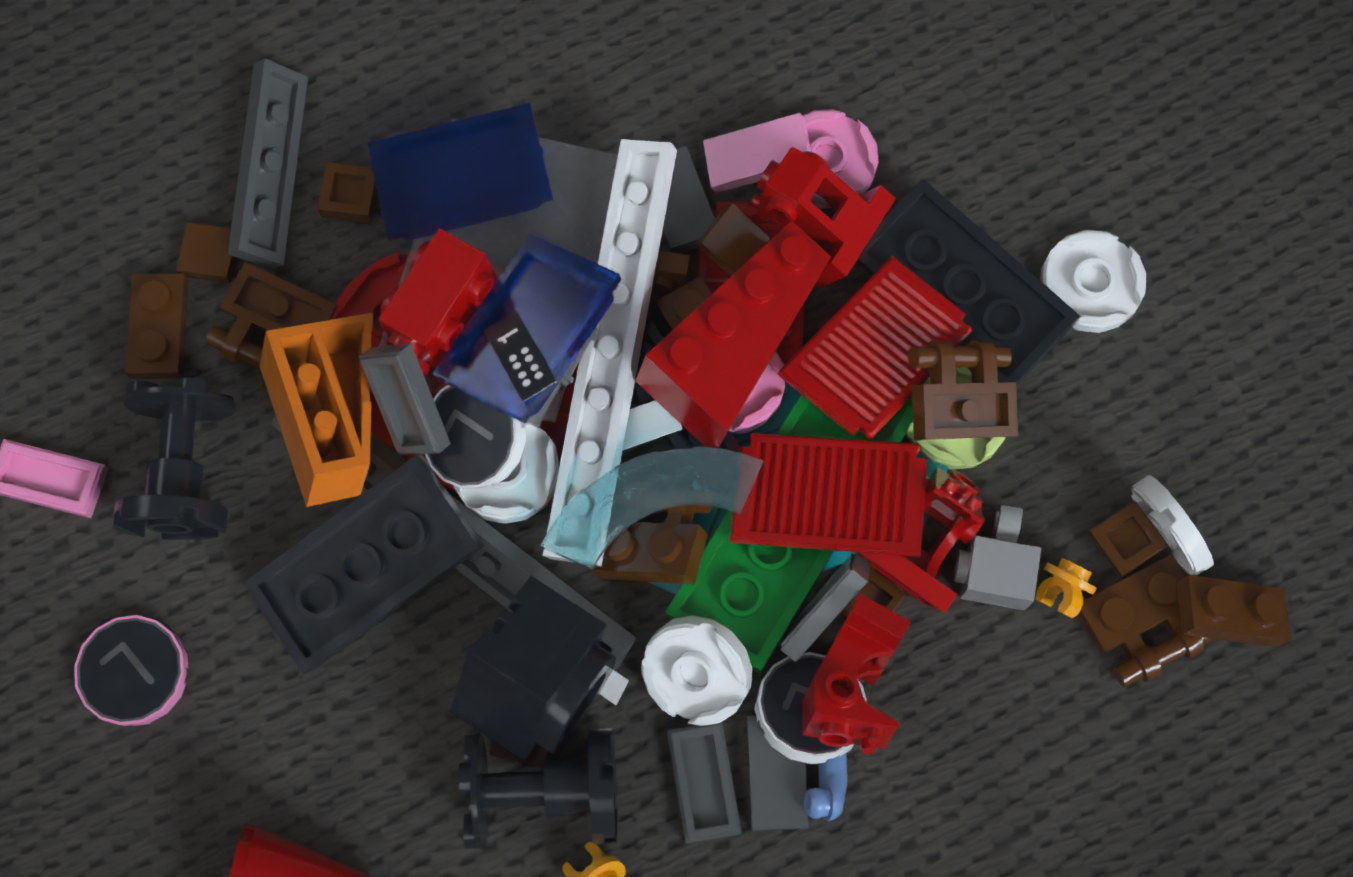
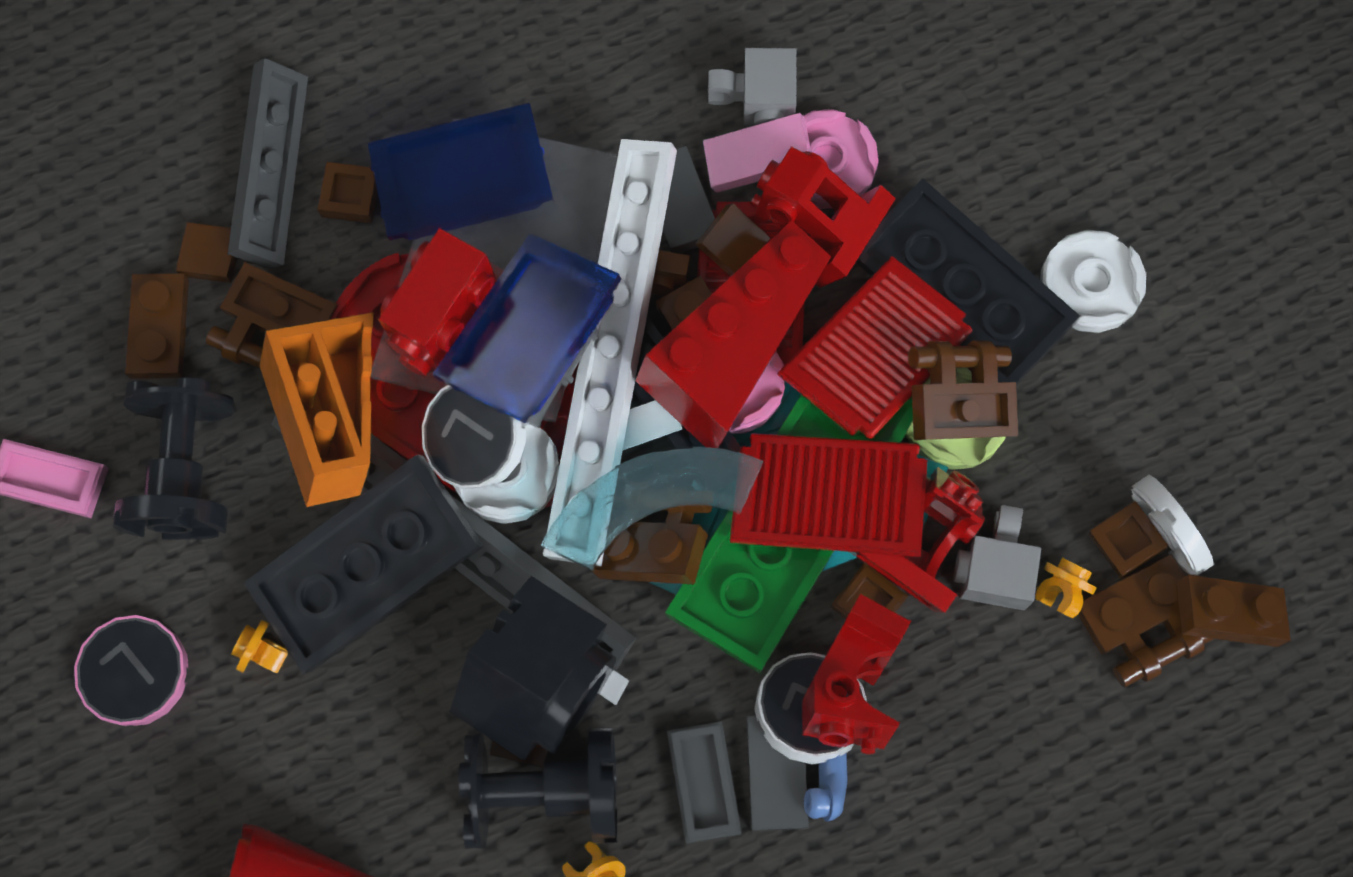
dark grey tile [358,343,451,456] -> none
black sticker [483,310,557,402] -> none
white tile [641,615,752,726] -> none
dark grey tile [781,552,871,662] -> none
none -> light orange plate [231,620,289,674]
none -> light grey brick [708,48,796,126]

